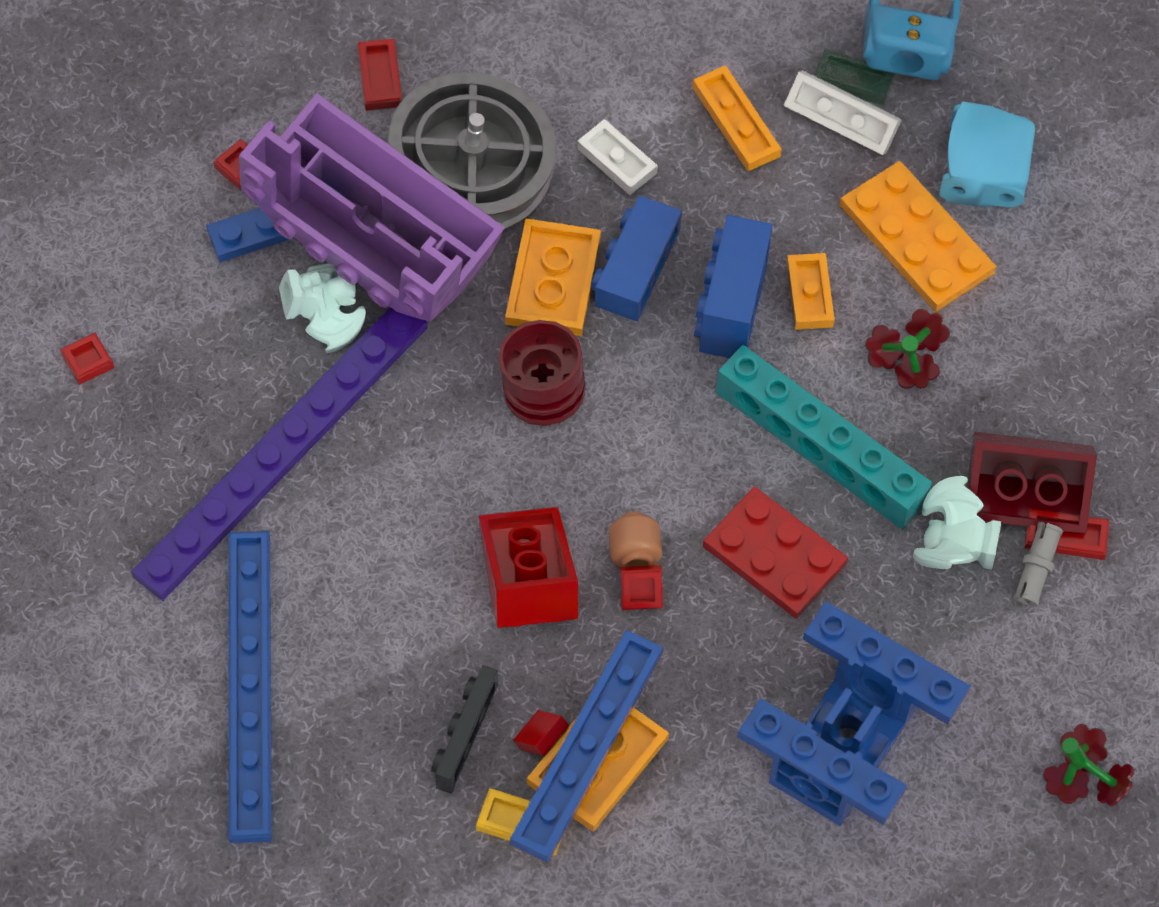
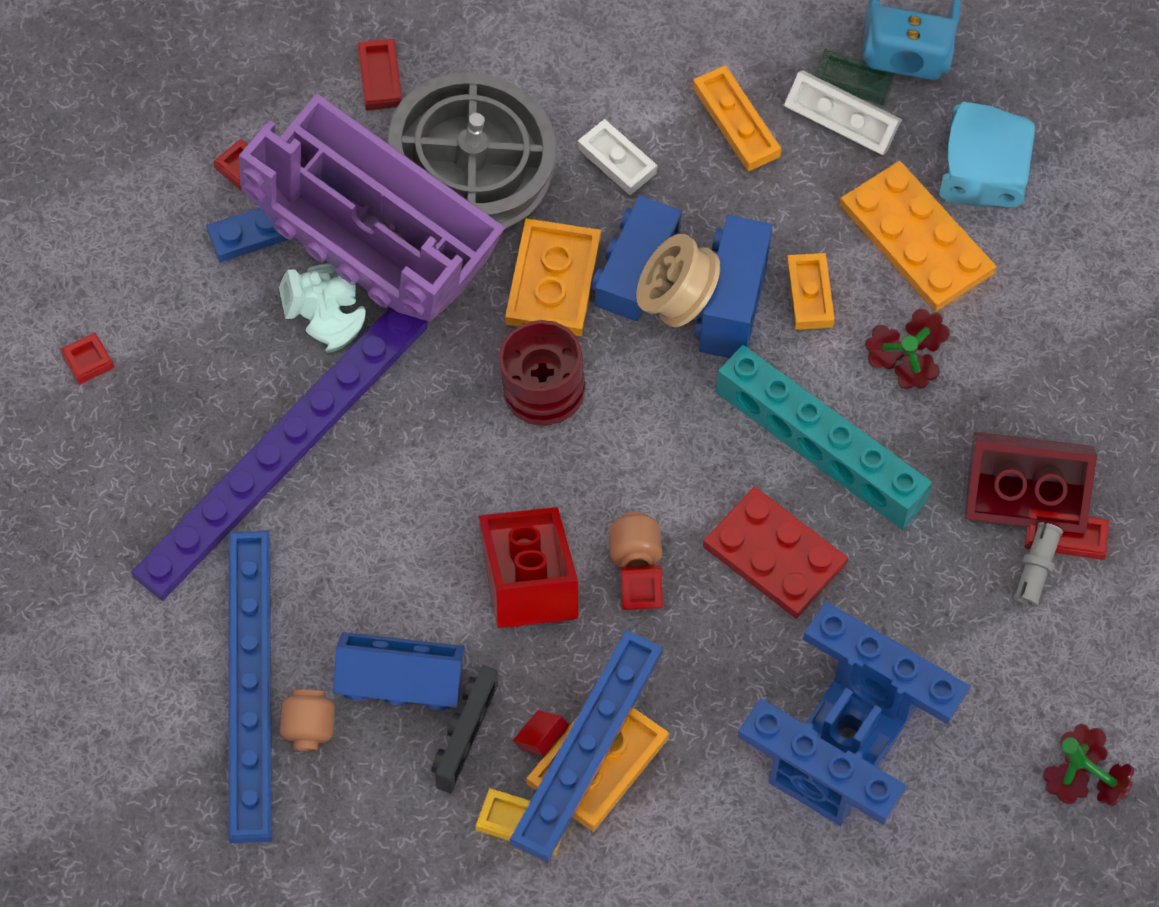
light aqua animal [913,476,1001,570] -> none
none -> nougat head [279,689,335,751]
none -> blue brick [333,632,465,710]
none -> tan wheel [636,234,720,327]

